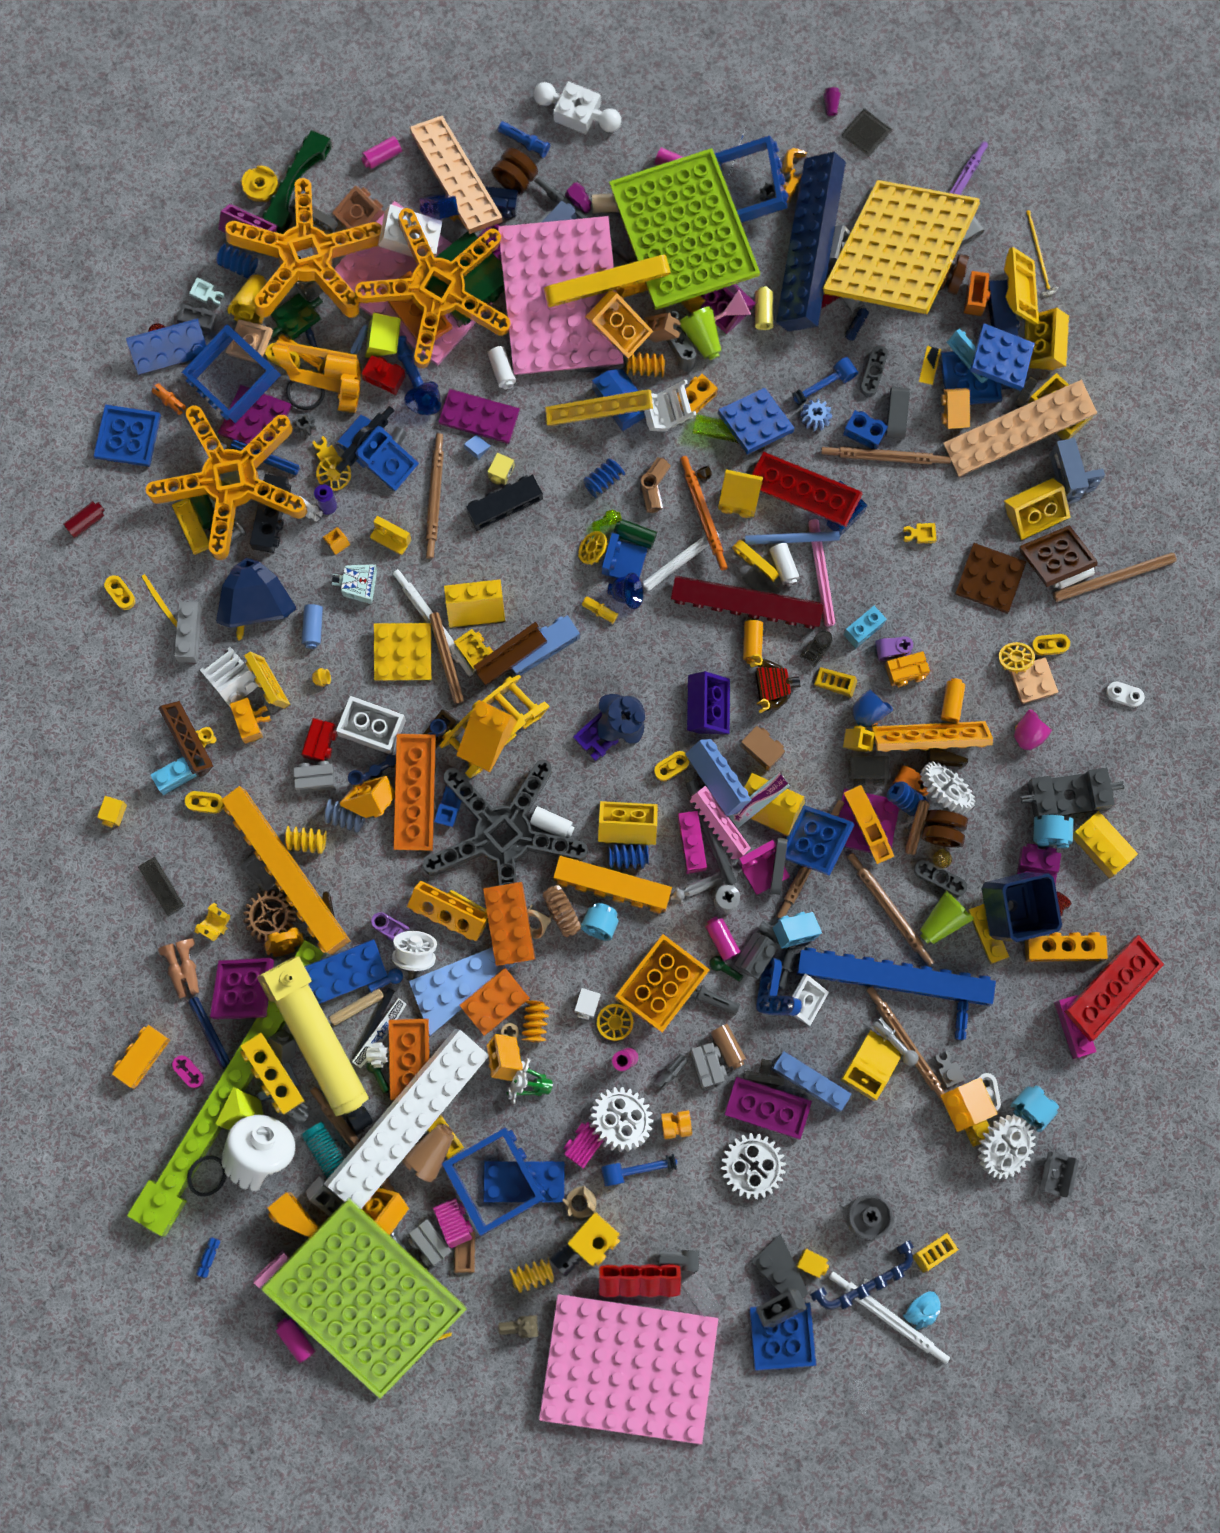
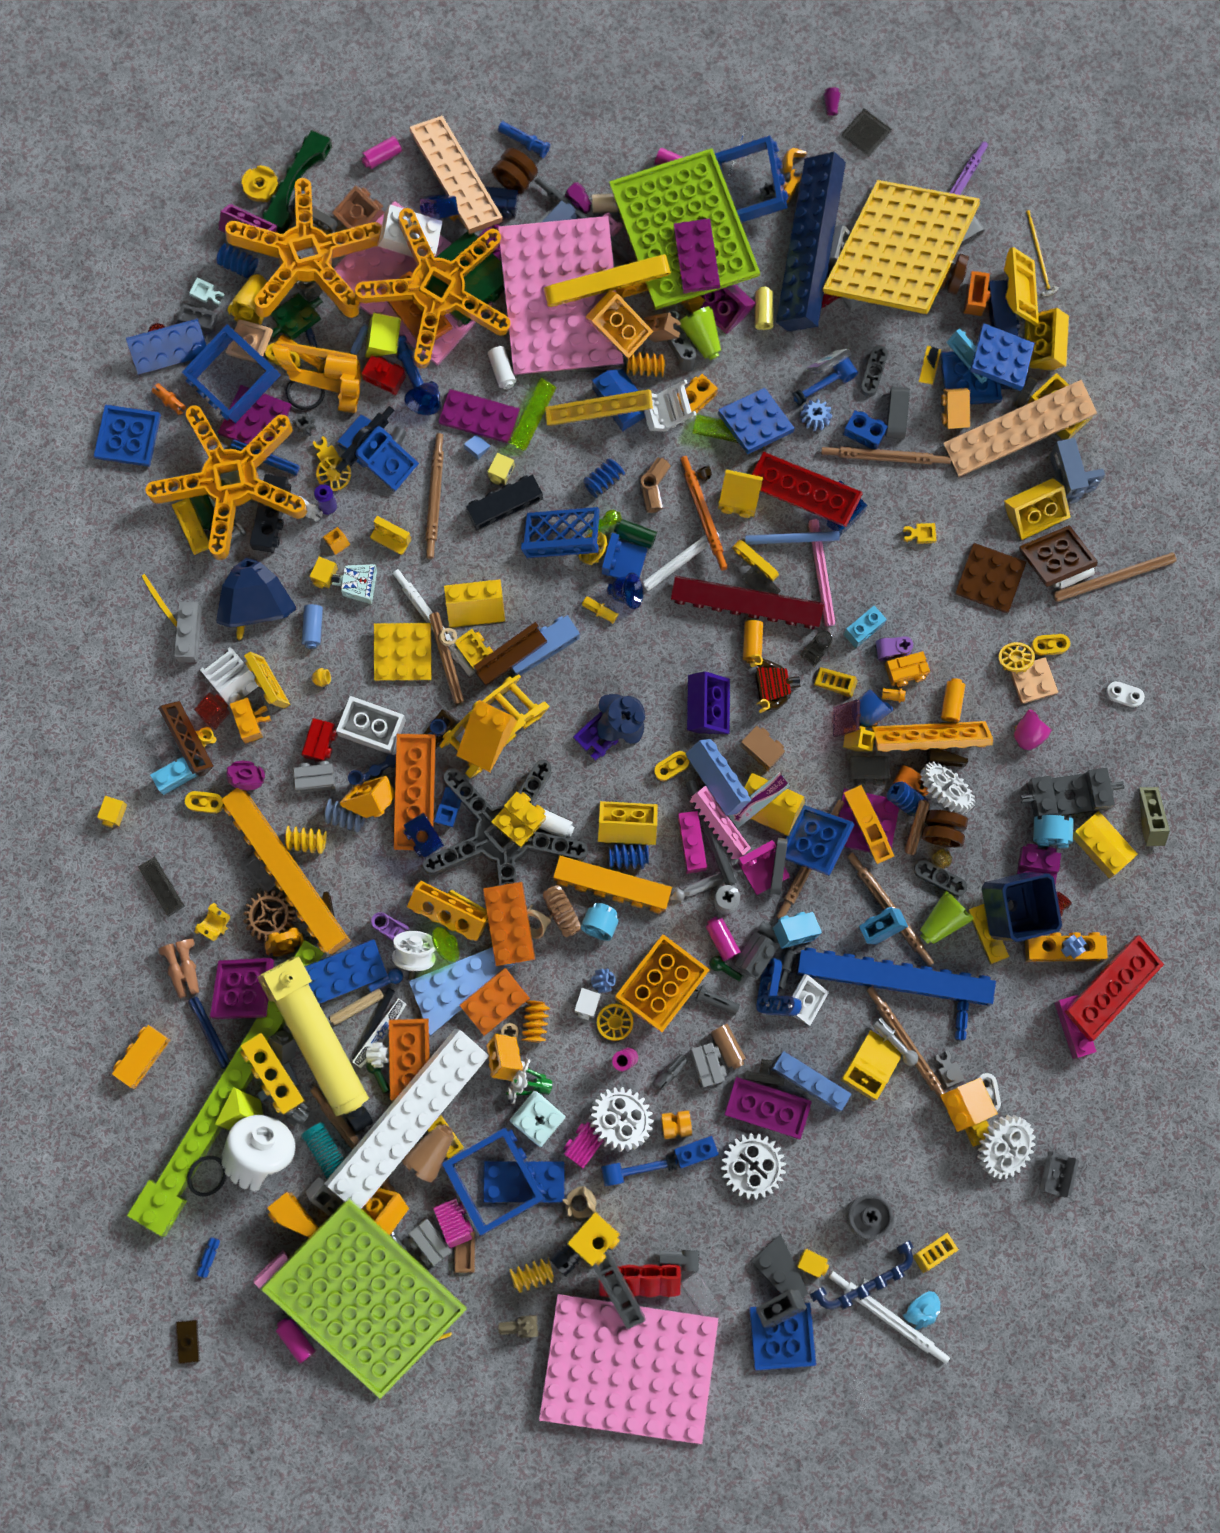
dark red brick [63,501,105,539] -> none
yellow plate [104,575,136,610] -> none
dark pink beam [172,1055,205,1088] -> none
white brick [533,81,621,134] -> none
bright pink piece [714,290,751,321] -> none
white brick [769,543,800,587] -> none
dark blue axle [845,307,869,341] -> none
medium azure brick [1010,1085,1059,1132] -> none
none -> dark brown plate [176,1320,200,1364]
none -> clear red brick [194,692,230,730]
none -> magenta tile [226,760,265,790]
none -> yellow brick [310,557,338,589]
none -> clear blue brick [403,813,445,858]
none -> clear neon green dish [432,927,460,963]
none -> tan bush [439,628,457,646]
none -> yellow plate [491,791,546,848]
none -> clear neon green plate [508,378,557,451]
none -> light aqua brick [510,1091,565,1147]
none -> blue fence [521,507,600,558]
none -> medium blue gear [591,969,616,993]
none -> dark grey hinge [593,1249,646,1330]
none -> bright pink bush [602,212,622,237]
none -> blue brick [673,1136,719,1169]
none -> magenta plate [674,219,720,293]
none -> clear tile [806,349,852,374]
none -> clear pink piece [832,699,861,738]
none -> dark azure brick [859,907,908,945]
none -> light orange pin [881,688,906,703]
none -> medium blue gear [1061,935,1087,959]
none -> olive slope [1139,787,1170,846]

